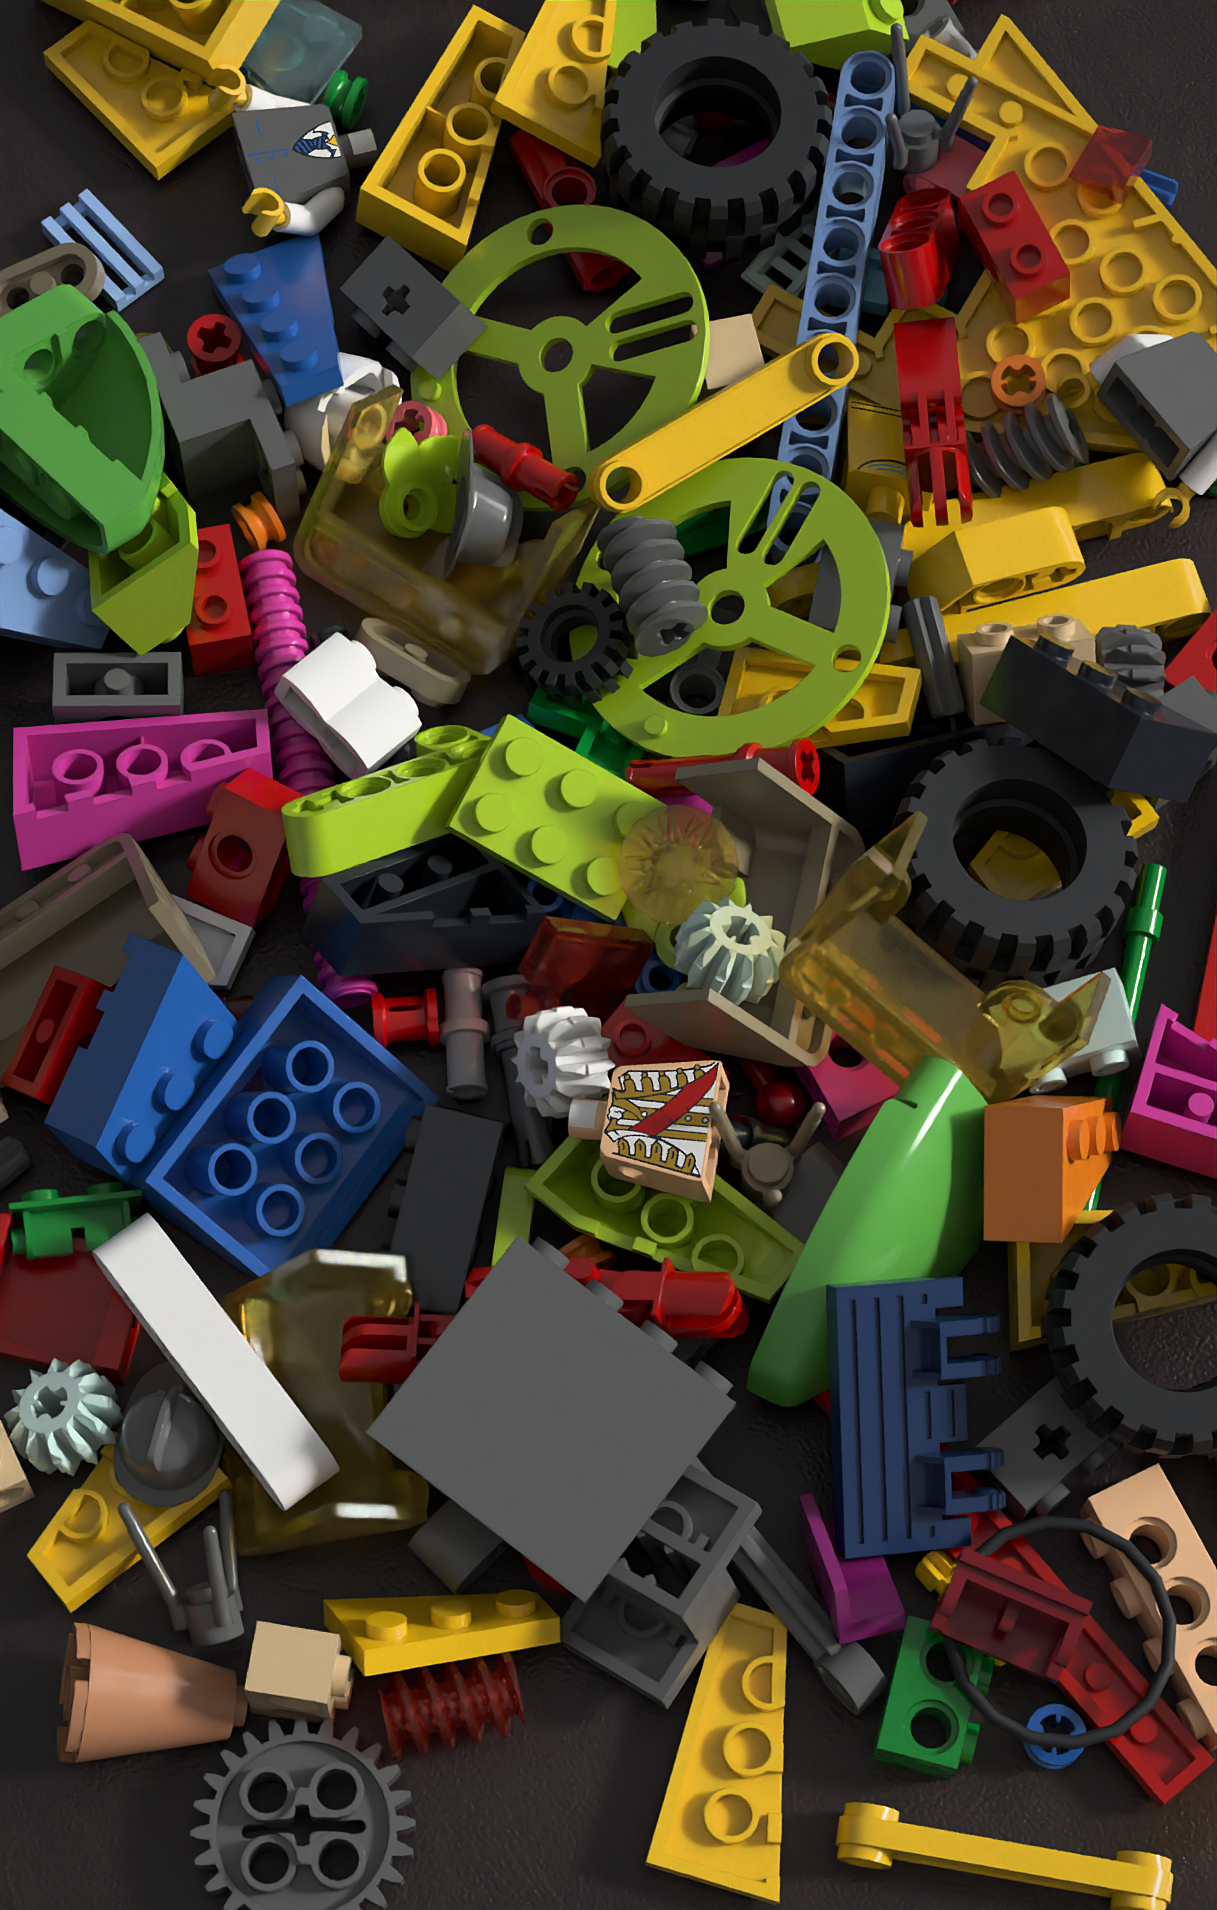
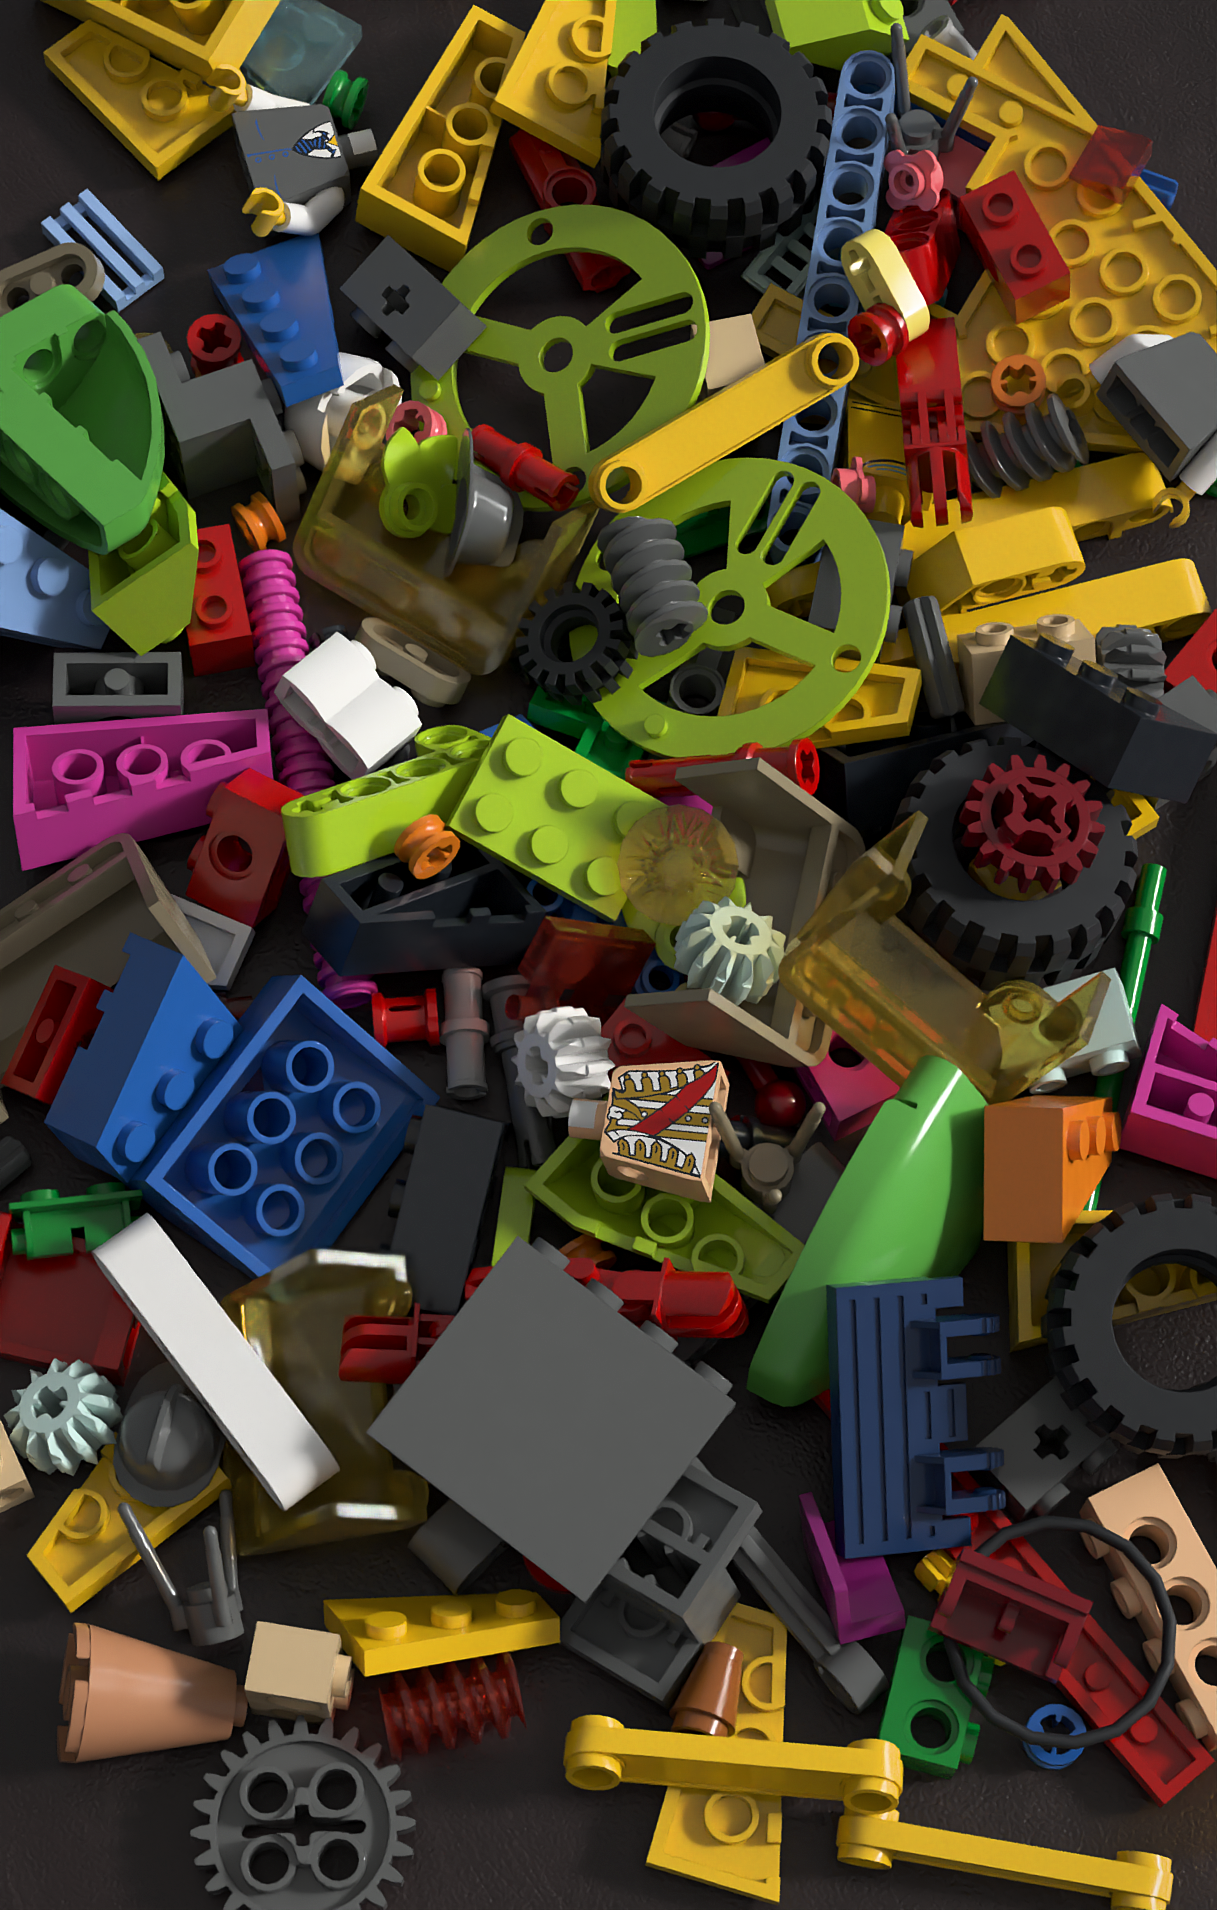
none -> orange bush [394,814,460,879]
none -> yellow piece [563,1715,903,1814]
none -> dark orange cone [669,1641,744,1737]
none -> coral plate [831,456,876,513]
none -> light yellow beam [841,229,930,342]
none -> red bush [848,303,909,366]
none -> coral plate [884,150,943,211]
none -> dark red gear [959,754,1106,894]

